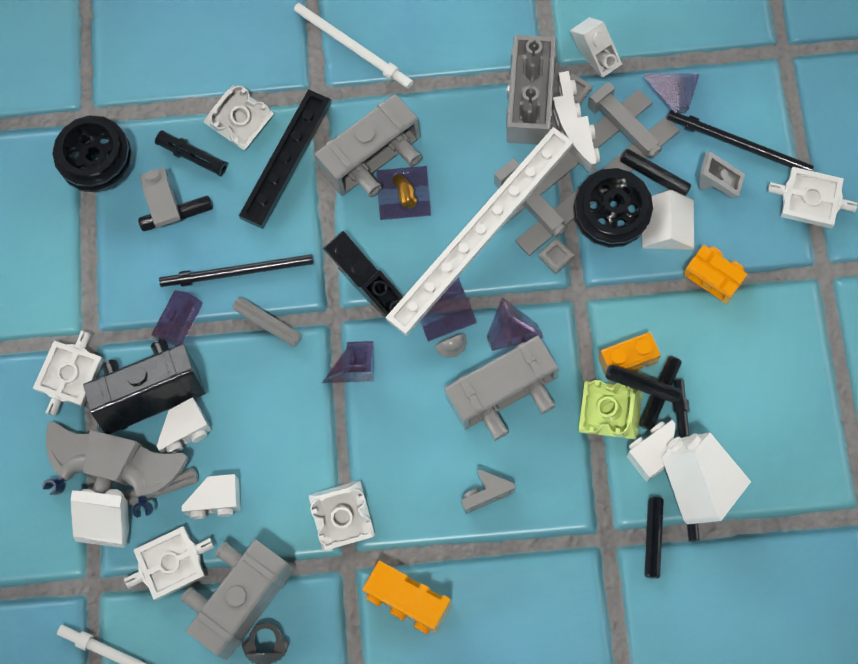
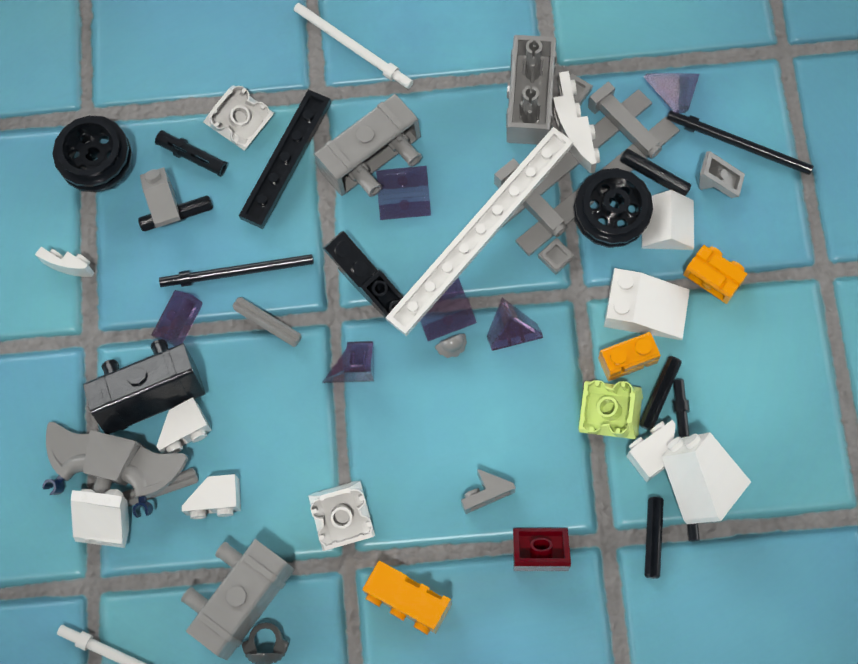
white plate [33,331,104,417] -> none
white plate [124,526,214,601] -> none
pearl gold arm [392,174,417,209] -> none
light grey piece [444,335,559,441] -> none
white slope [570,17,622,78] -> none
black axle [605,365,682,403] -> none
white plate [768,167,858,229] -> none
none -> white slope [35,247,94,277]
none -> dark red slope [513,528,571,571]
none -> white slope [604,268,690,340]

